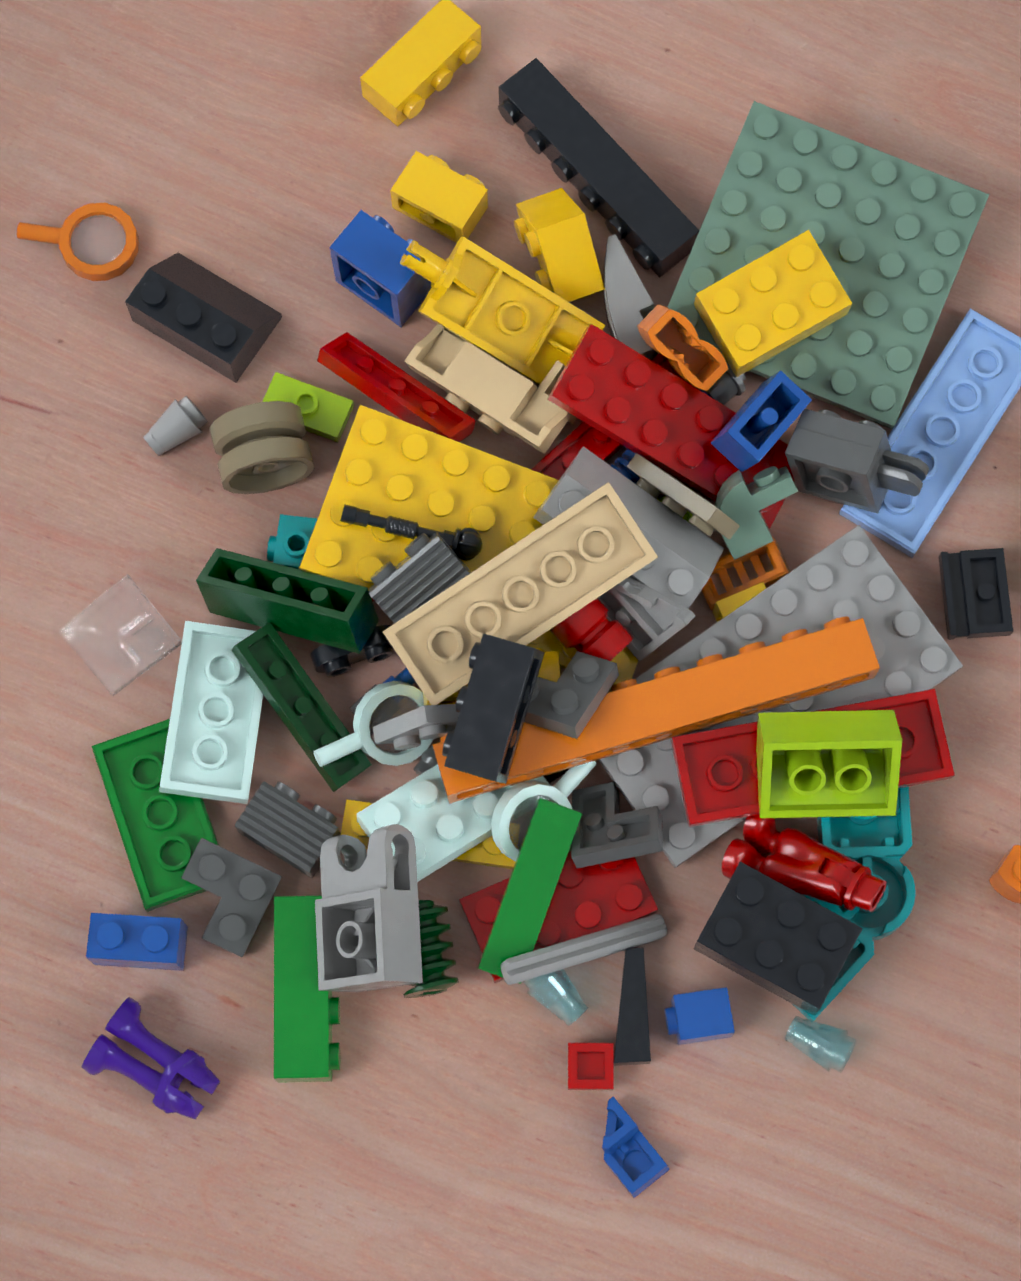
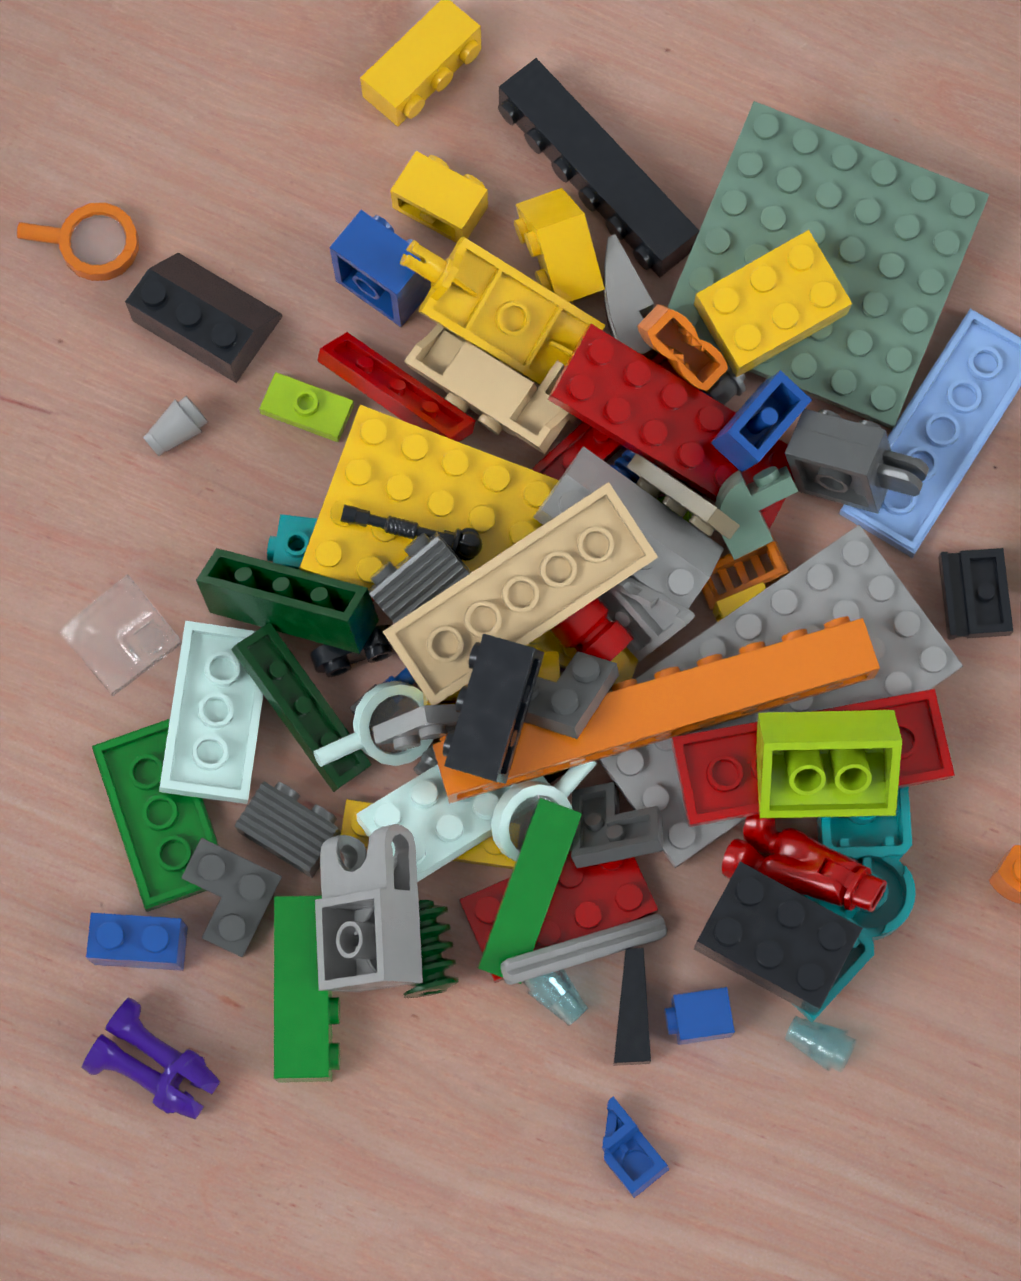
dark tan wheel [210,401,315,494] -> none
red plate [568,1043,614,1090] -> none

